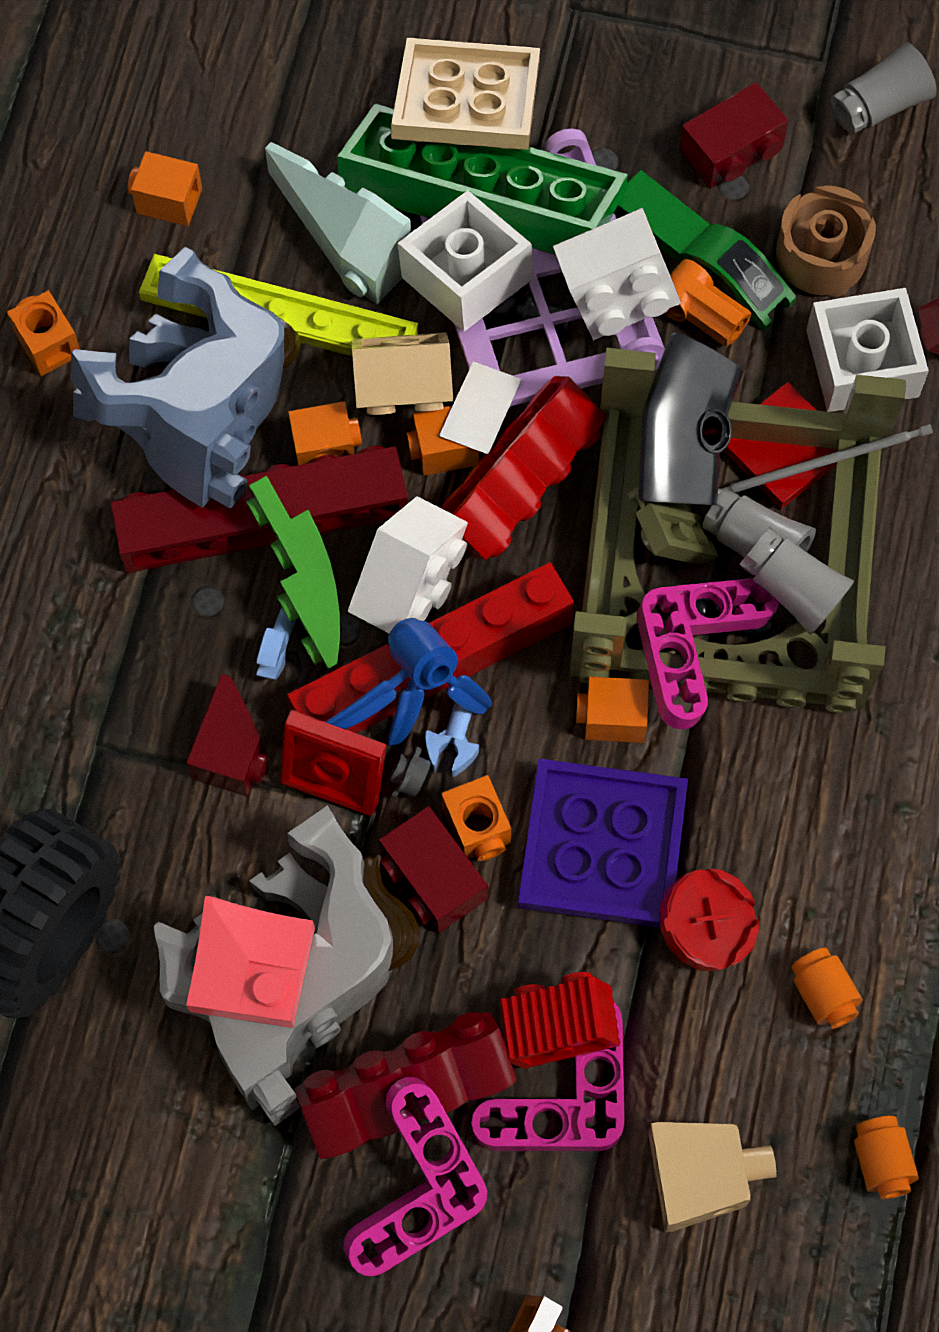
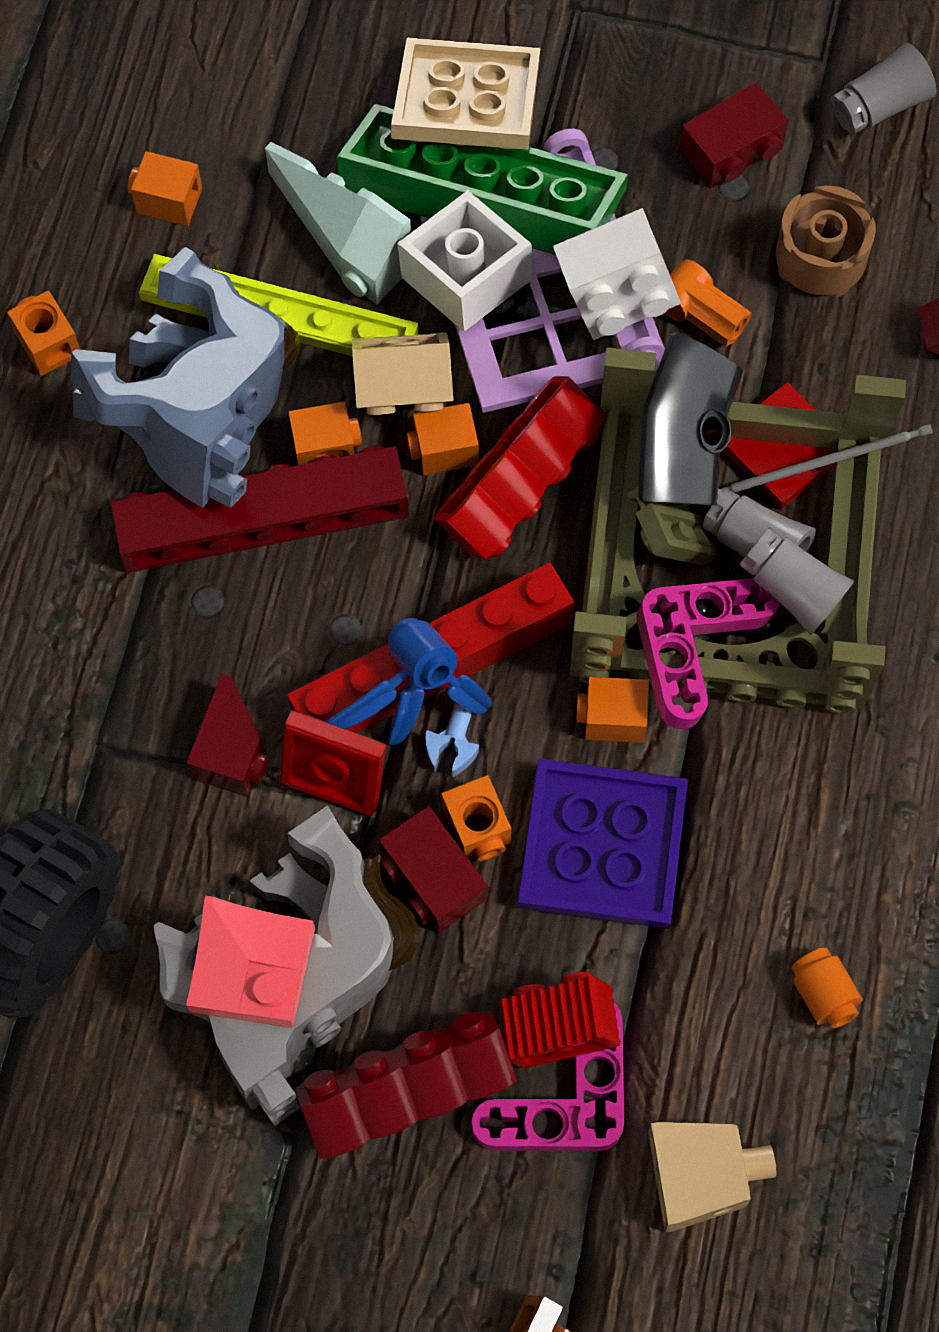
bright green slope [246,476,340,671] -> none
light blue bar [256,608,298,680] -> none
dark pink beam [343,1077,487,1276] -> none
white brick [347,496,468,634] -> none
dark grey plate [388,746,430,798] -> none
white sticker [439,361,522,454] -> none
green piece [615,170,796,332] -> none
red tile [660,868,759,972] -> none
white brick [806,288,929,412] -> none
orange brick [854,1116,919,1199] -> none

